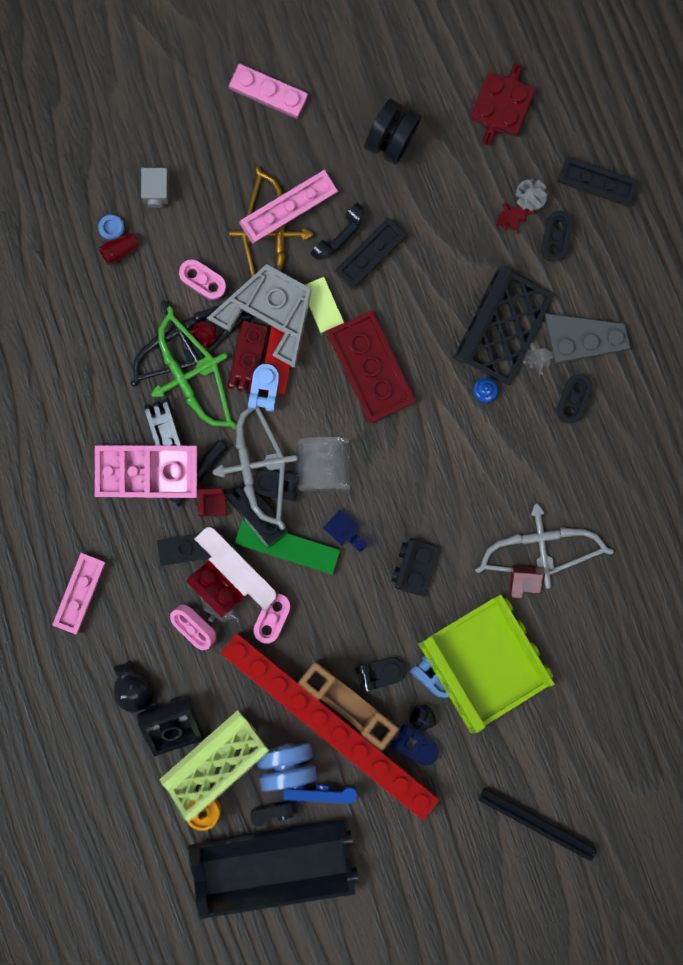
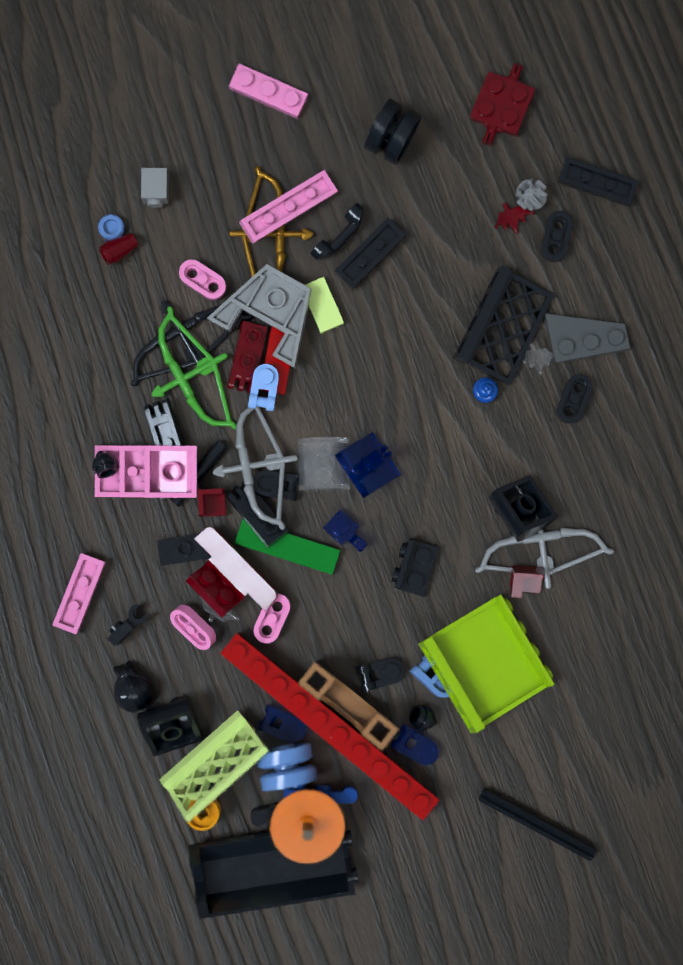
dark red plate [191,321,216,347] -> none
dark red plate [326,310,416,424] -> none
none -> black plate [92,451,118,478]
none -> black plate [107,604,149,646]
none -> clear blue plate [257,704,306,743]
none -> orange piece [270,790,345,863]
none -> clear blue tile [335,432,401,498]
none -> black brick [489,475,558,542]

